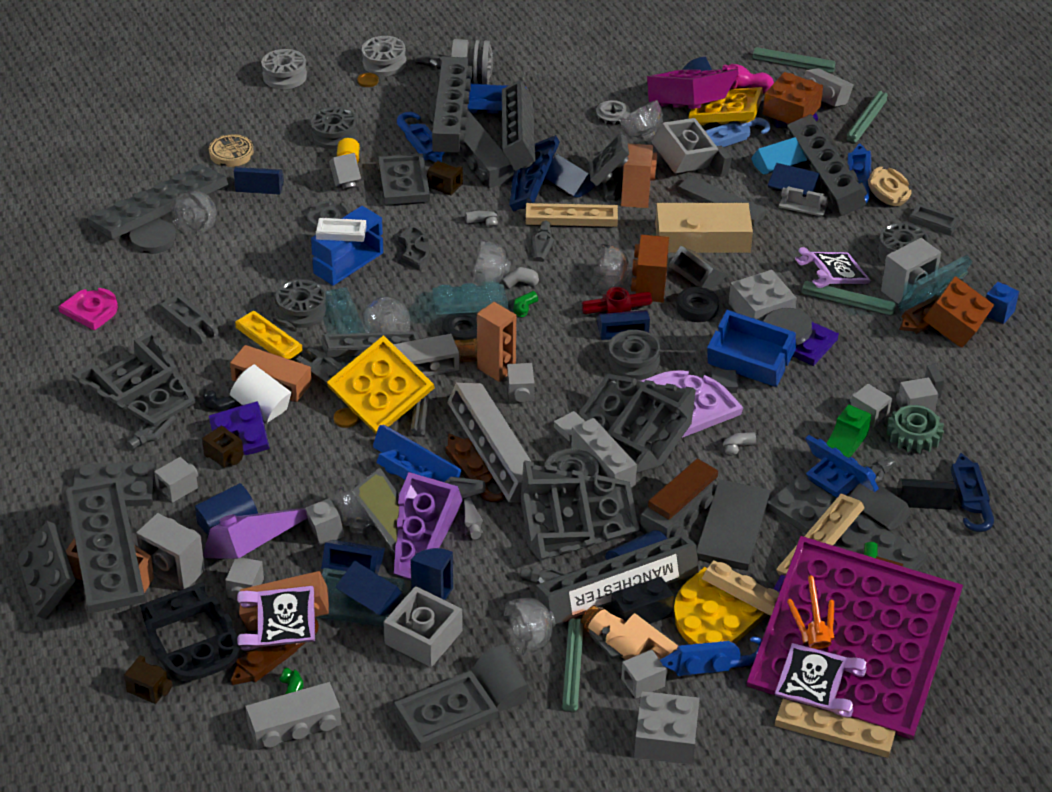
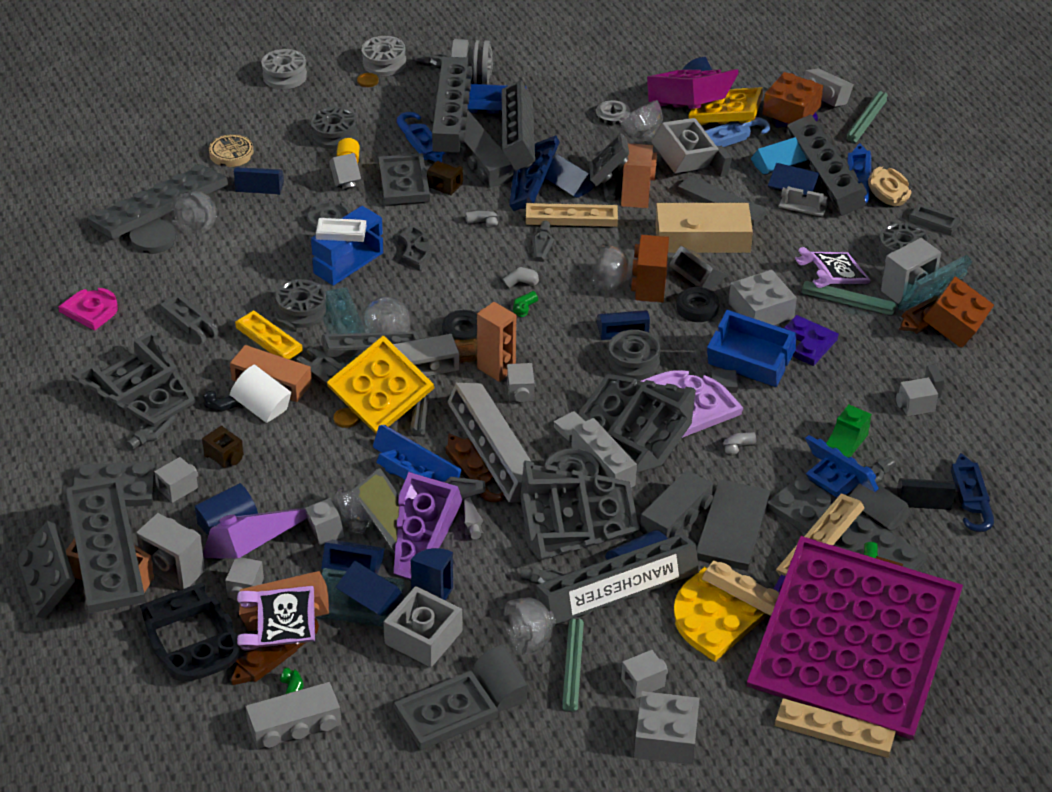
dark brown brick [124,655,172,704] -> none
dark purple plate [209,401,270,455] -> none
clear light blue plate [432,282,508,314] -> none
clear cylinder [473,240,511,287] -> none
light nougat plate [581,605,678,660] -> none
dark red axle [582,287,652,314] -> none
black brick [610,576,674,624] -> none
reddish brown tile [648,458,718,520] -> none
blue plate [660,637,762,676] -> none
dark pink animal [721,64,774,95] -> none
sand green axle [753,47,835,73] -> none
dark grey tile [764,308,812,345] -> none
flag [775,643,867,718] -> none
orange plant [787,575,835,649] -> none
light grey brick [850,384,892,428] -> none
sand green gear [887,405,944,453] -> none
blue brick [986,282,1019,324] -> none

